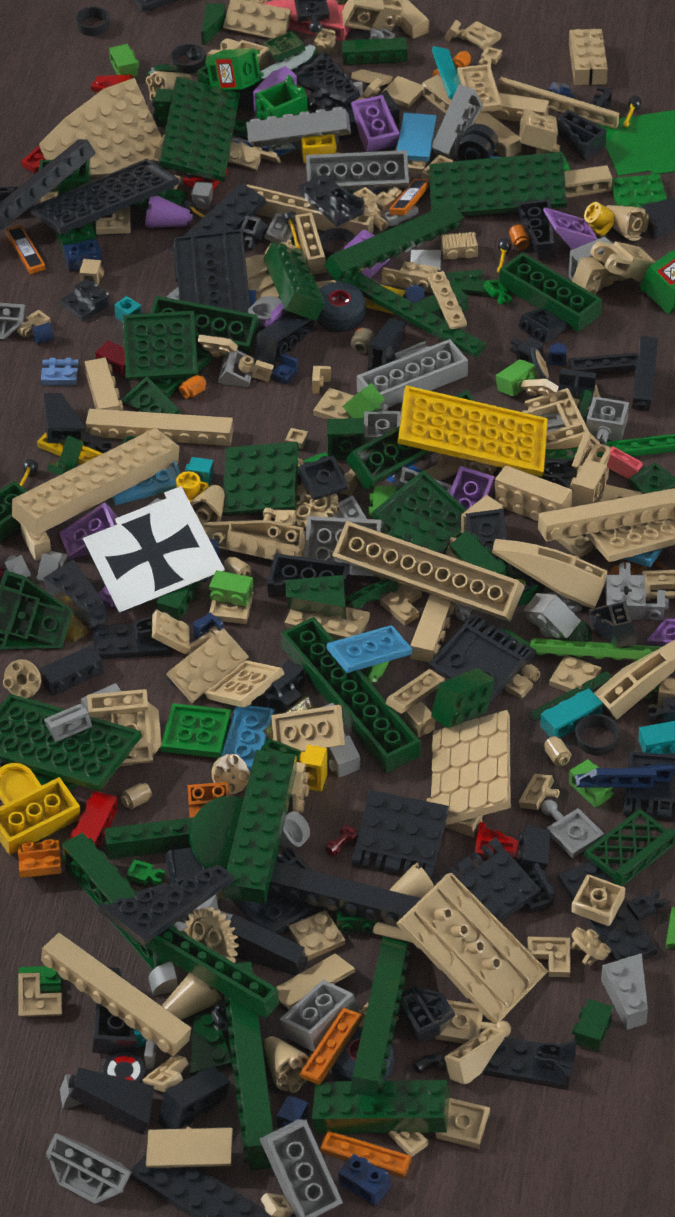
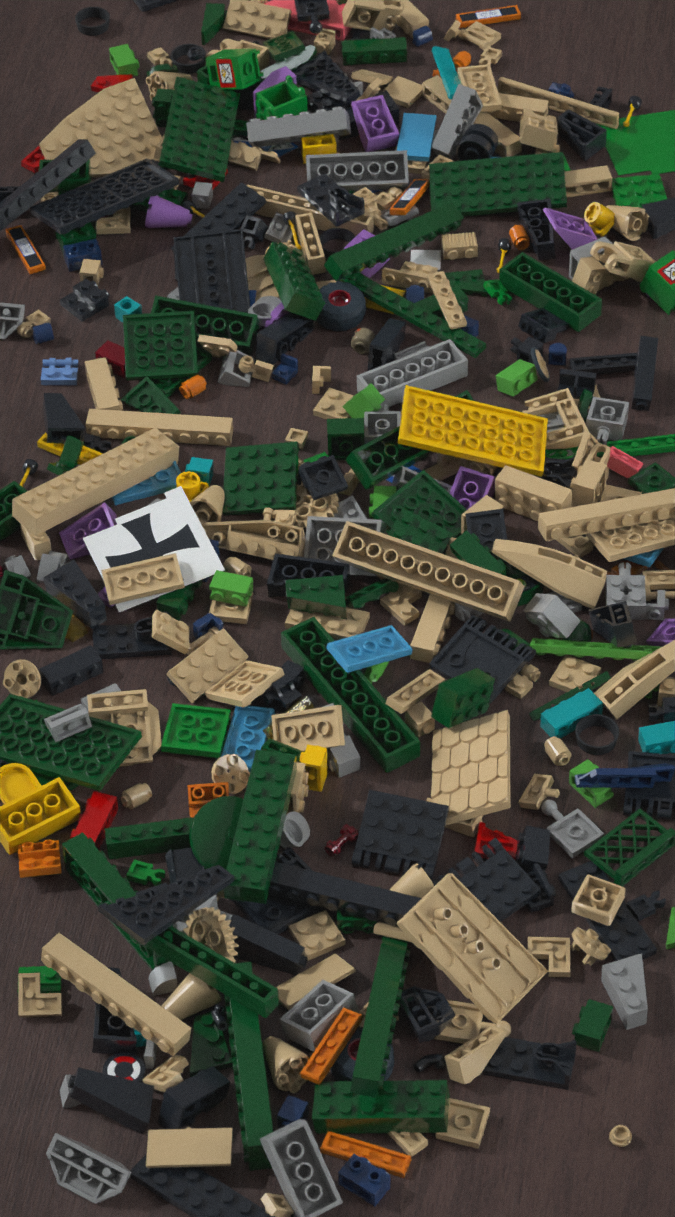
tan plate [521,379,559,396] -> none
tan piece [569,29,608,85] -> none
none -> tan plate [101,553,185,605]
none -> tan plate [147,47,172,66]
none -> dark blue brick [412,25,433,47]
none -> tile [456,5,521,28]
none -> dark blue brick [460,315,479,337]
none -> tan plate [609,1125,632,1147]

